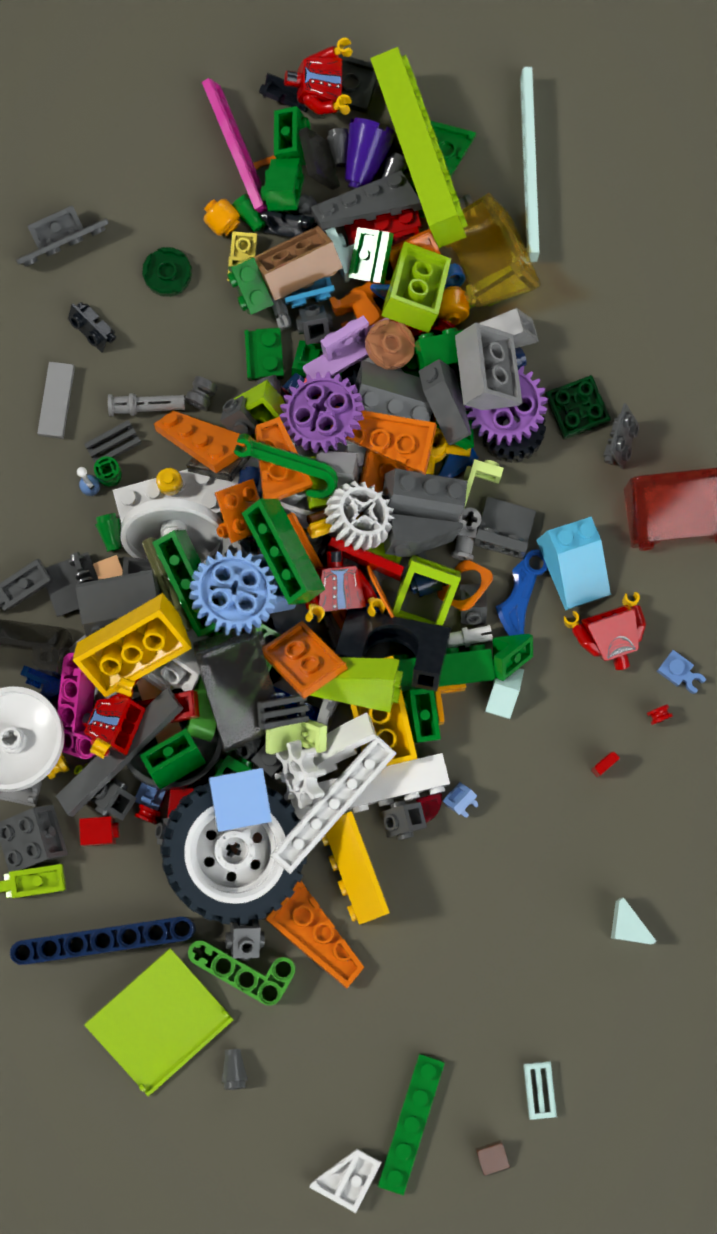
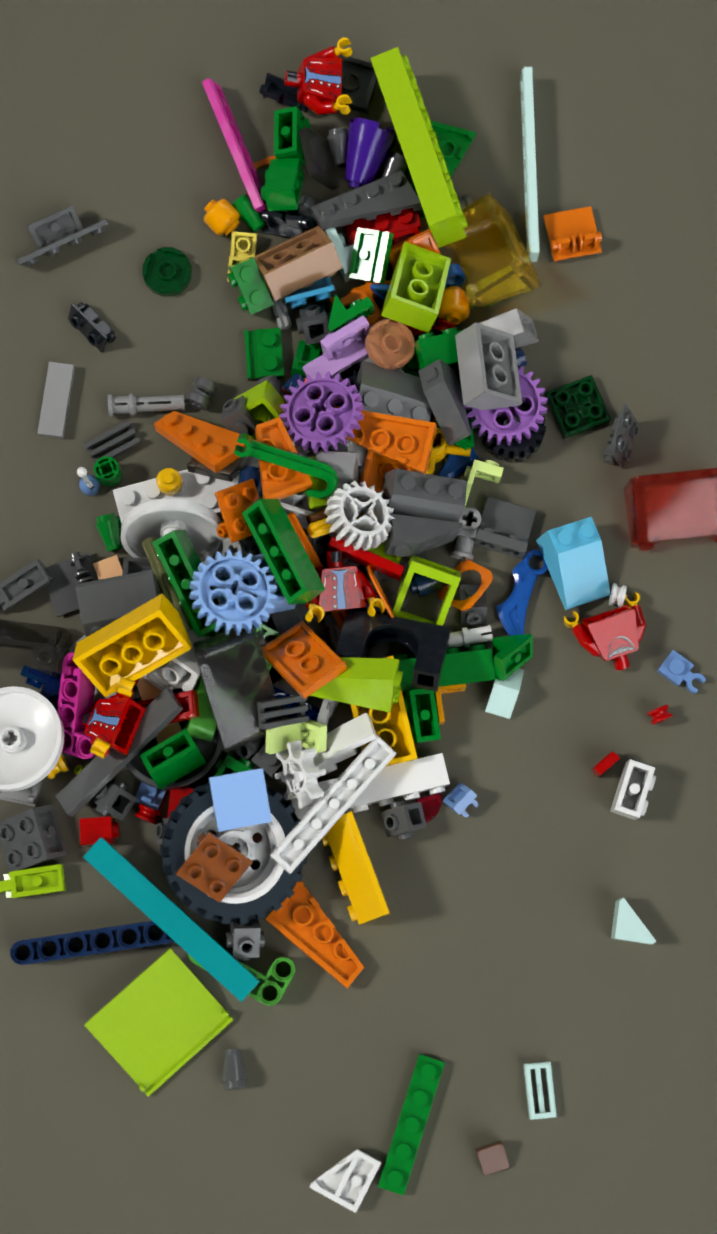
none -> teal tile [83,837,260,1002]
none -> dark orange hinge [176,832,253,903]
none -> green slope [328,295,375,333]
none -> orange hinge [543,206,602,262]
none -> white bush [609,583,627,607]
none -> white brick [610,759,656,820]

